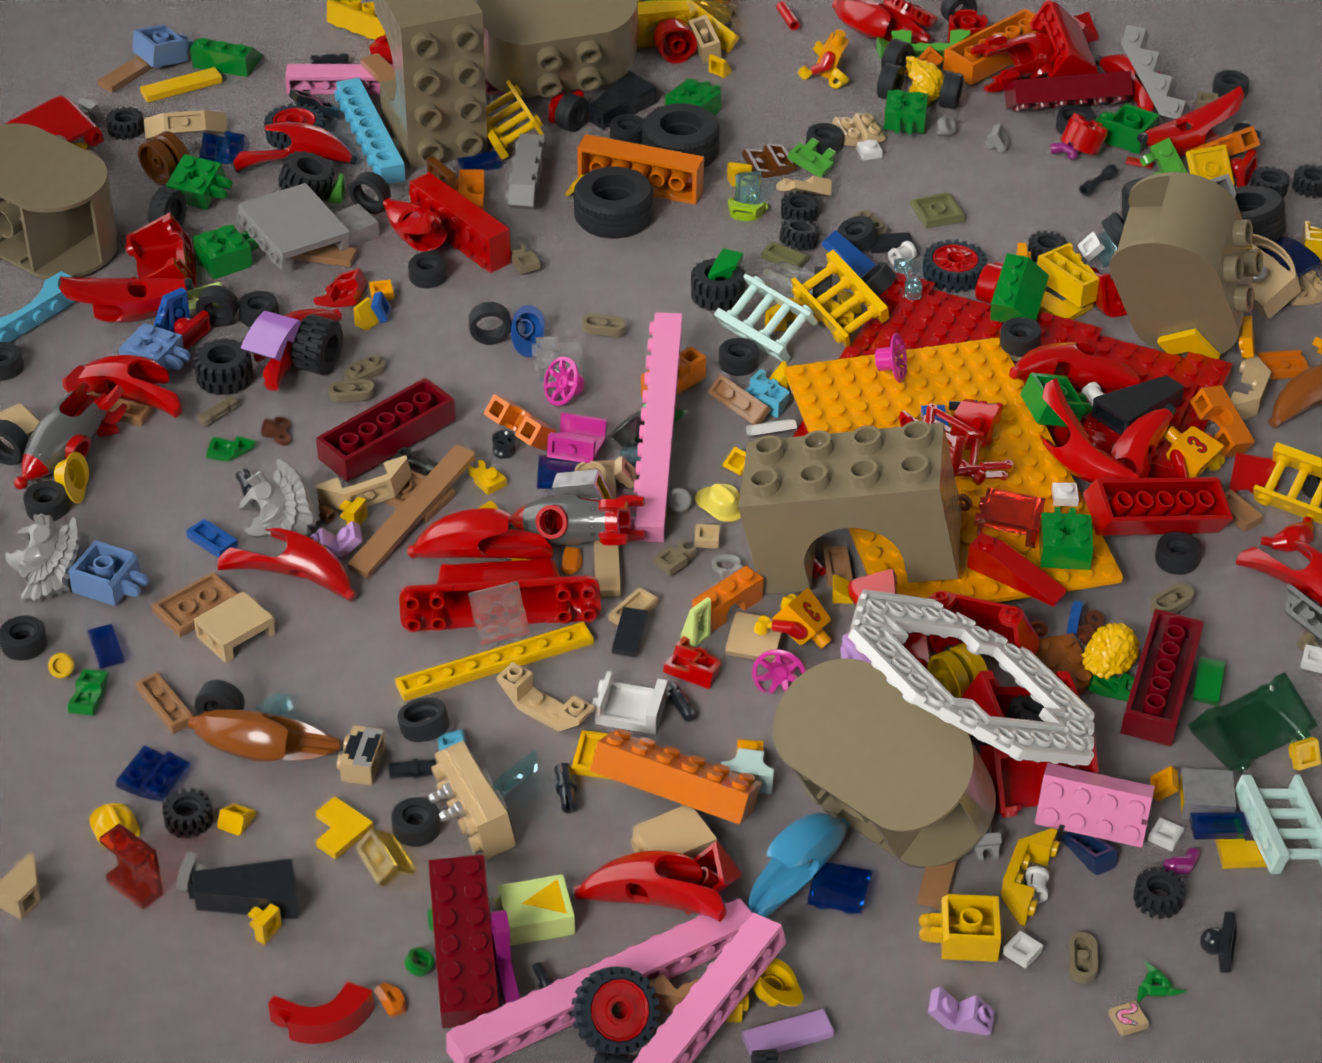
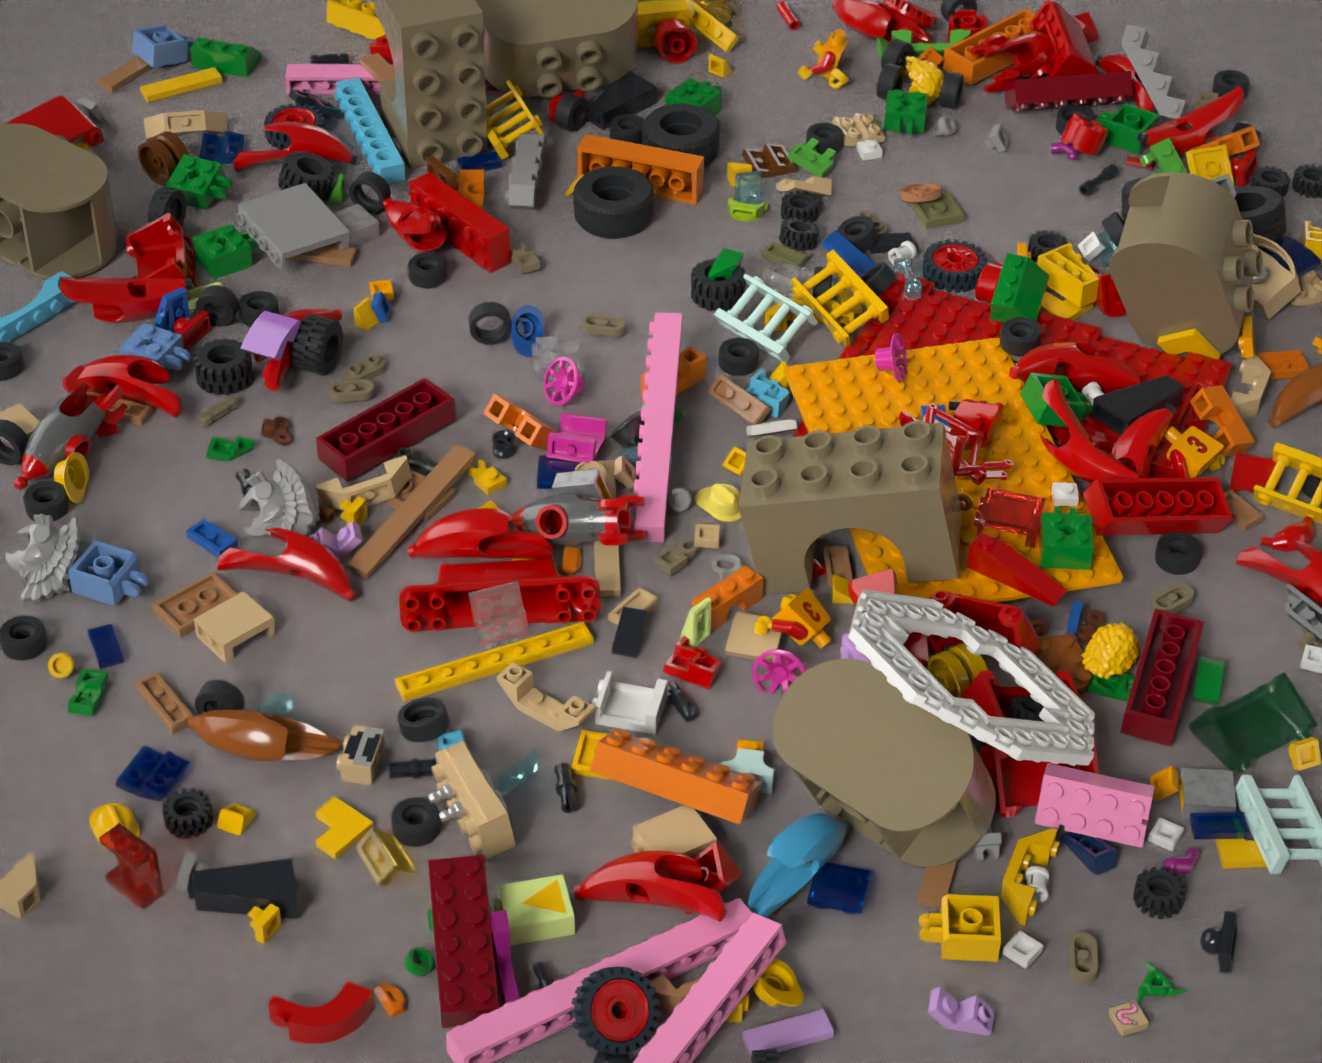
black tyre [106,106,144,140] -> none
red slope [313,268,367,308] -> none
tan brick [688,15,722,64] -> none
none -> nougat tile [900,183,942,202]

